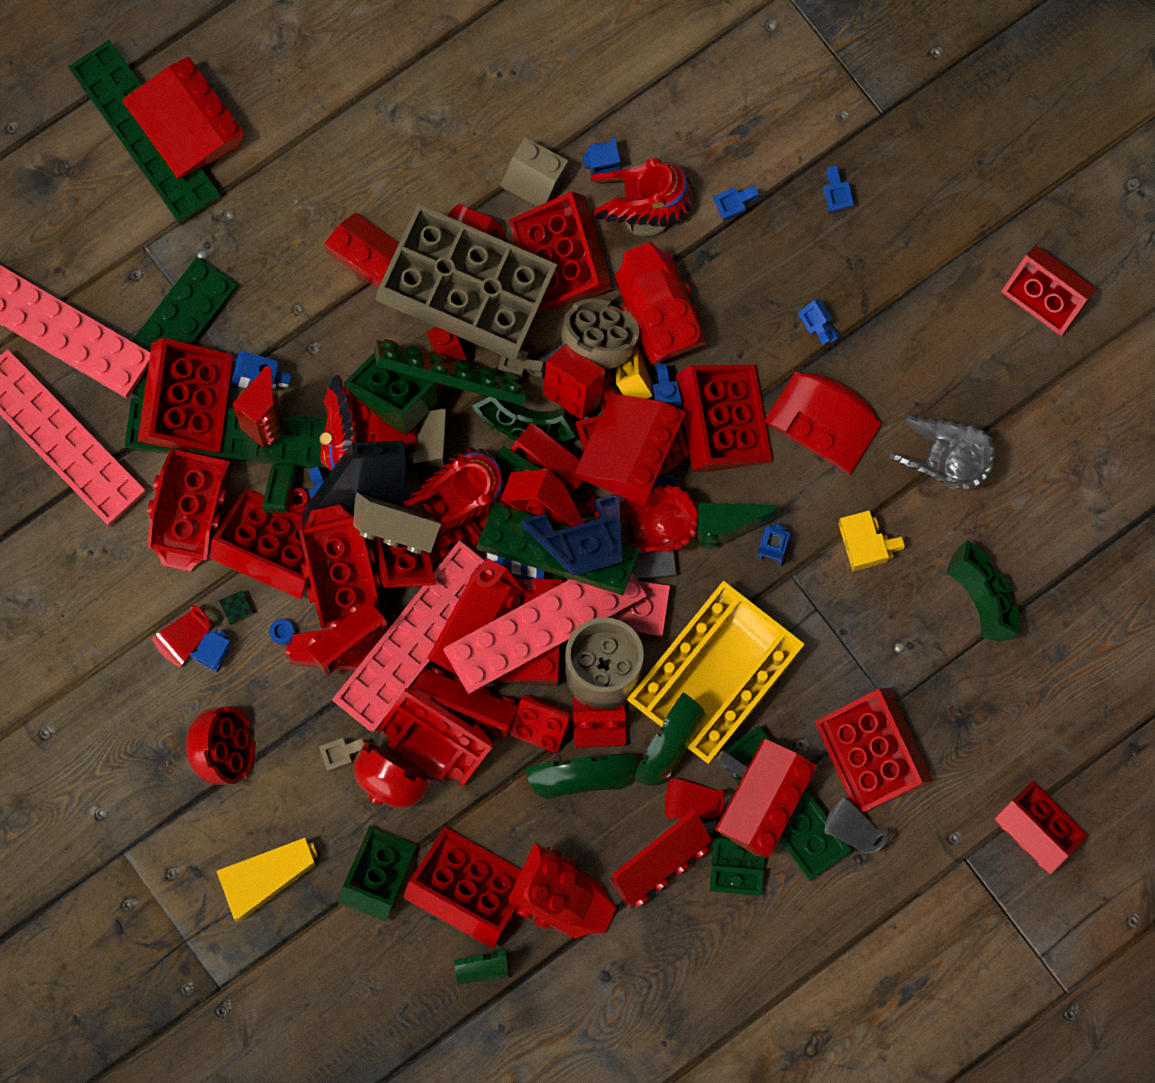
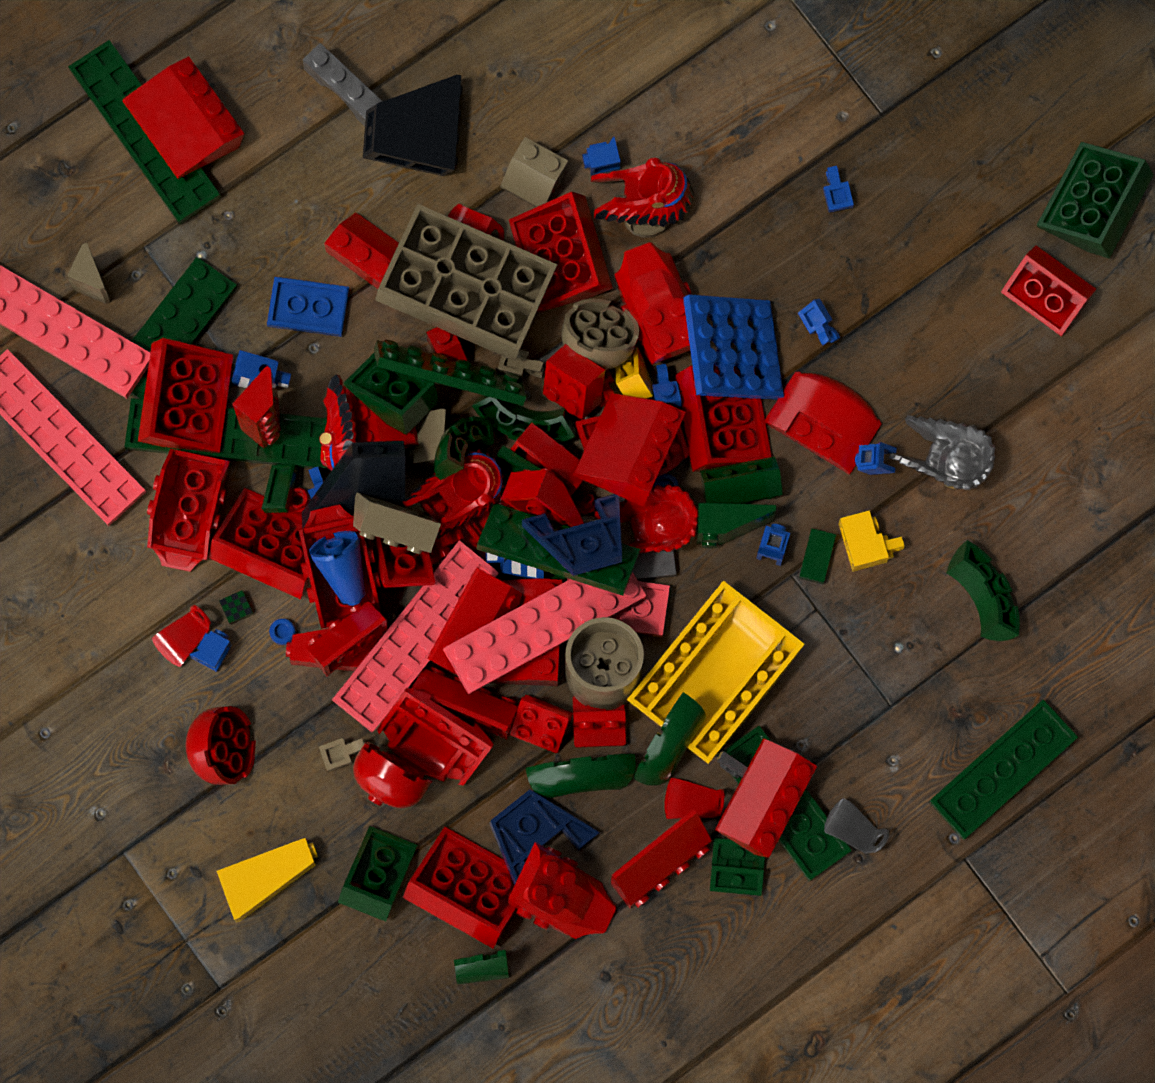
red piece [474,558,530,593] -> none
blue plate [713,185,759,221] -> none
red slope [814,688,933,814] -> none
red slope [995,781,1089,874] -> none
none -> dark tan slope [67,243,110,304]
none -> blue tile [267,277,349,337]
none -> flat silver arch [303,43,383,126]
none -> blue cone [309,531,366,606]
none -> black slope [363,75,463,176]
none -> dark green brick [434,416,494,480]
none -> dark blue wing [489,789,599,885]
none -> blue piece [683,295,784,400]
none -> dark green brick [700,456,783,504]
none -> dark green tile [799,528,836,584]
none -> blue window [855,442,897,475]
none -> dark green plate [929,700,1078,841]
none -> dark green slope [1037,142,1154,259]

